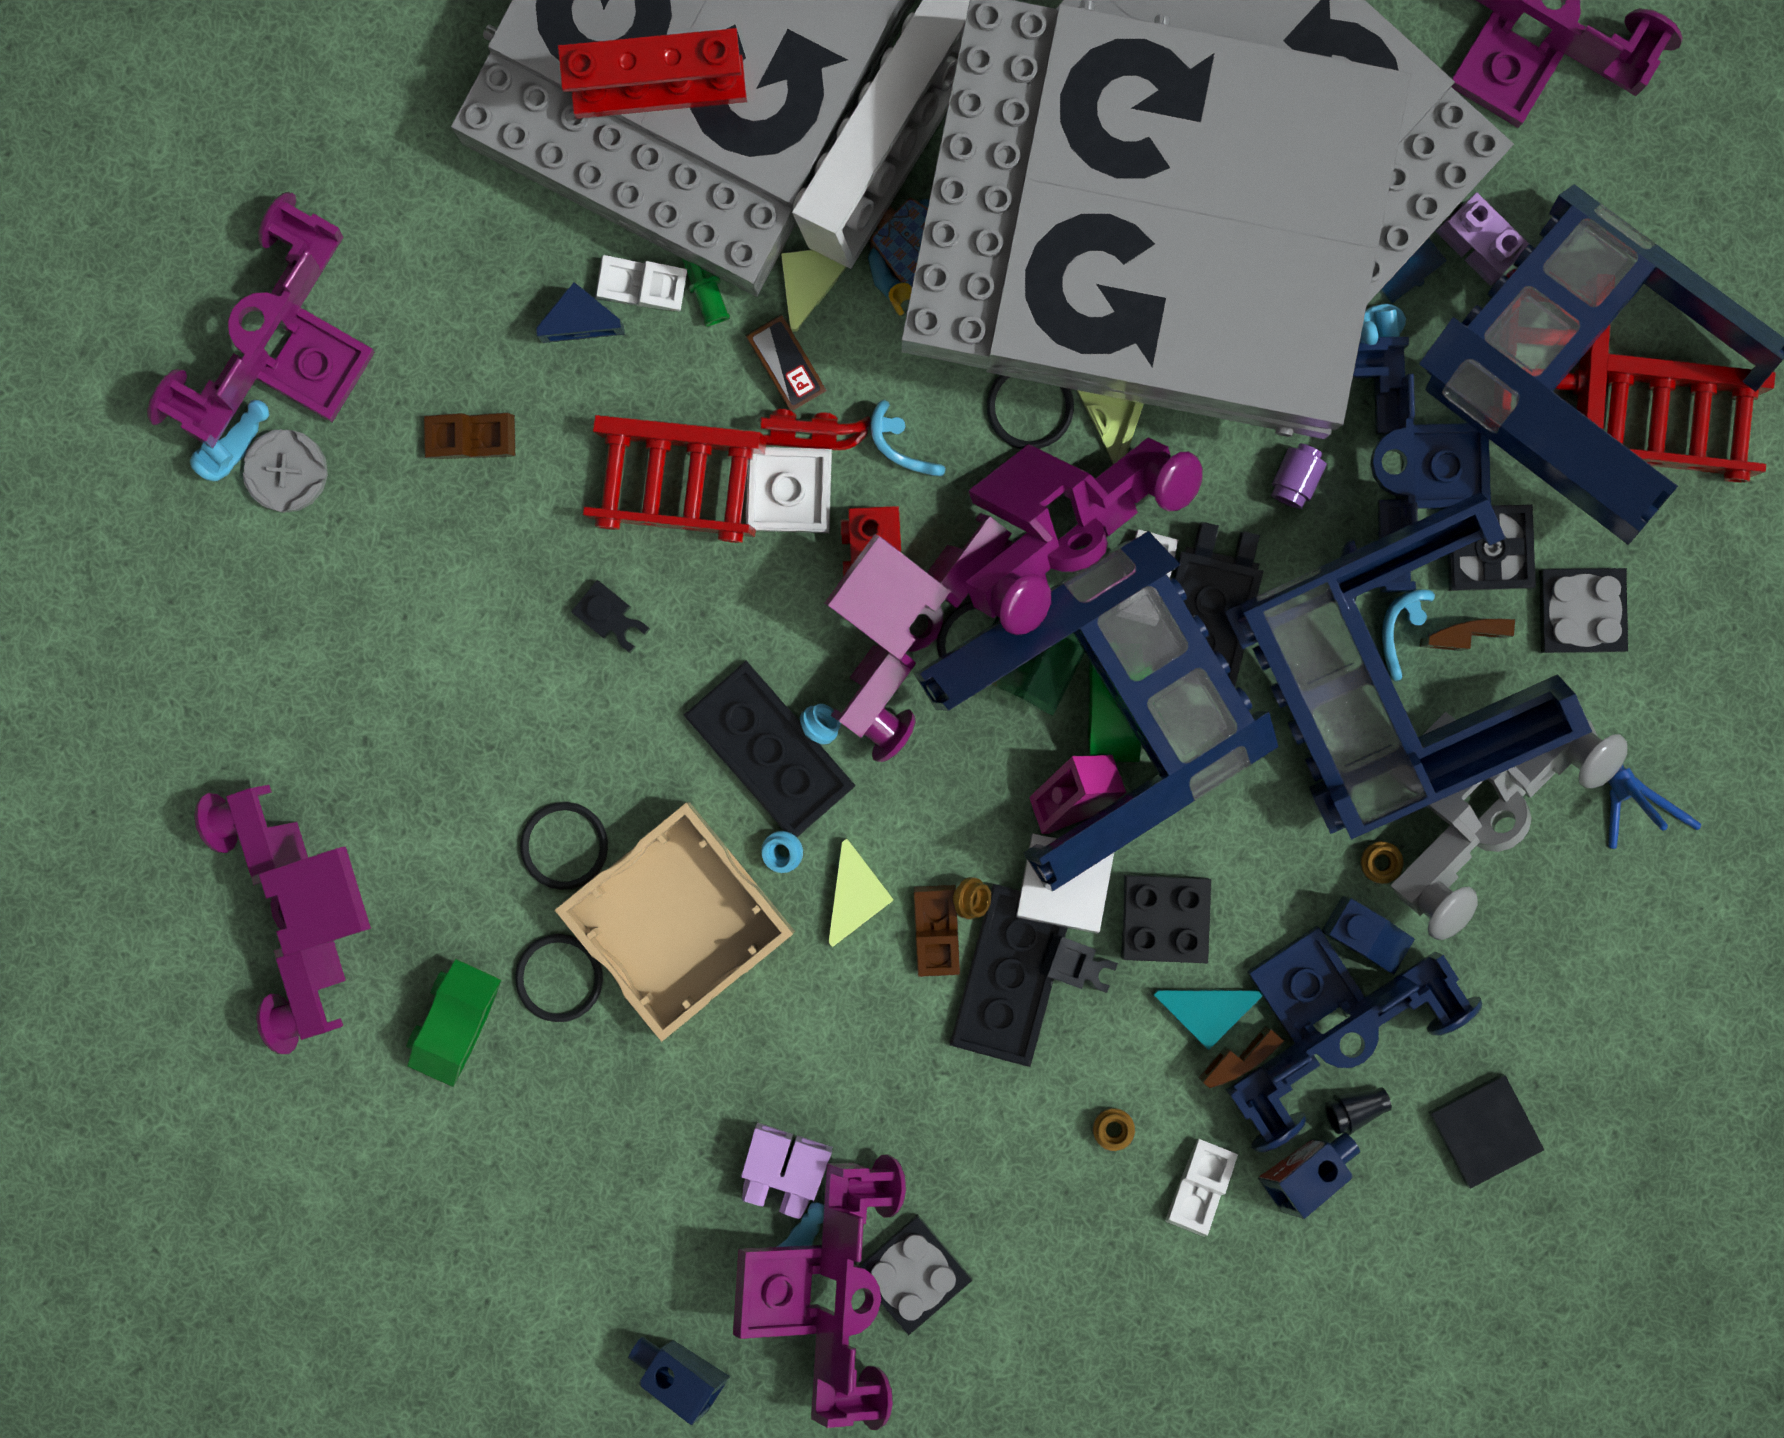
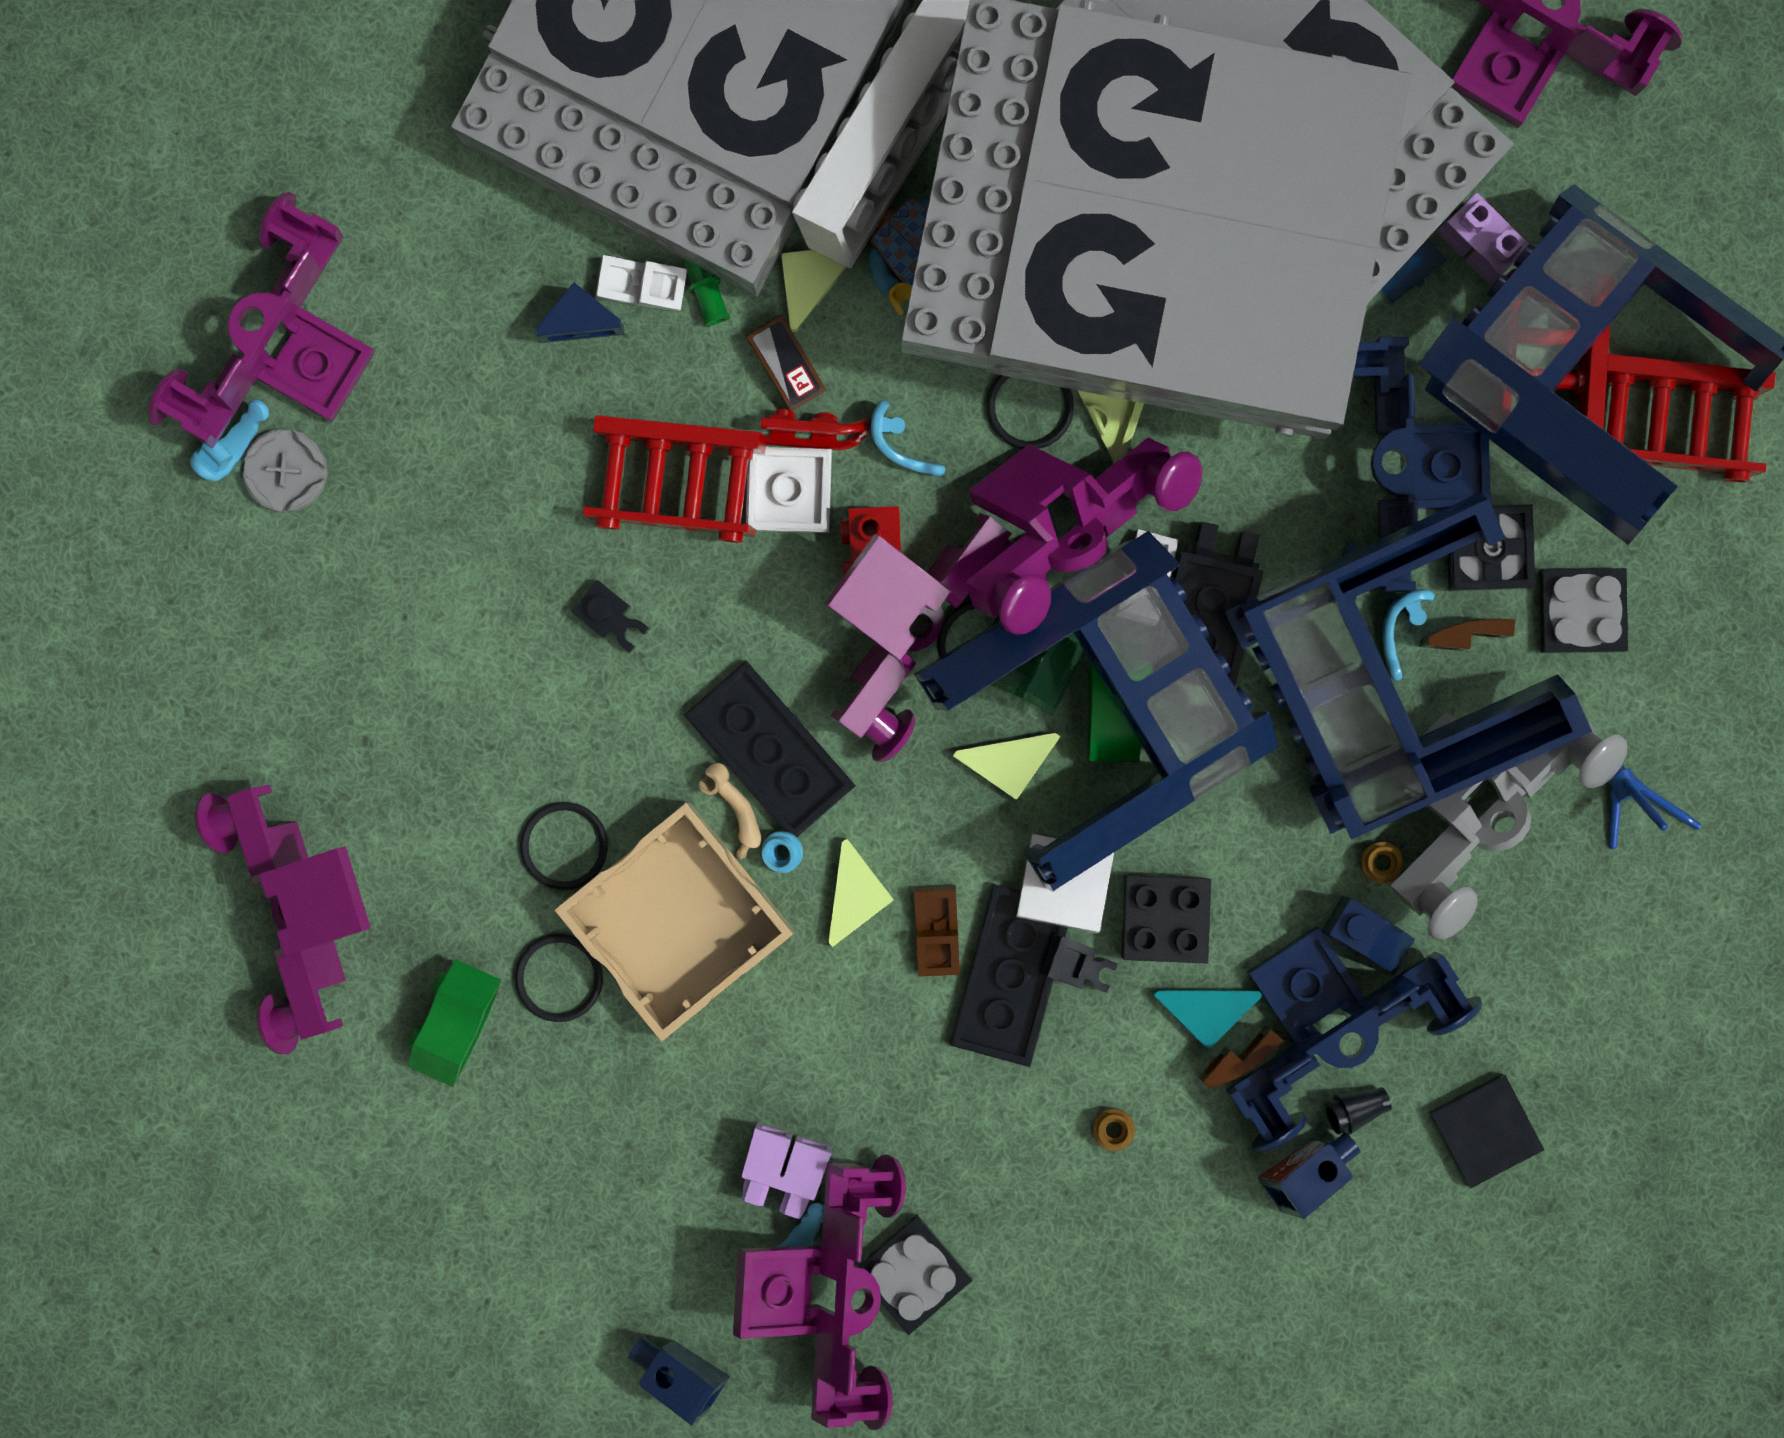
reddish brown slope [424,413,516,459] -> none
red fence [558,28,747,119] -> none
medium azure plate [800,704,841,744] -> none
pearl gold plate [953,877,991,919] -> none
dark pink slope [1029,755,1126,834] -> none
white slope [1165,1139,1238,1237] -> none
medium lavender brick [1271,443,1327,509] -> none
medium azure piece [1360,303,1406,345] -> none
none -> tan piece [699,763,761,859]
none -> yellowish green tile [953,733,1061,800]

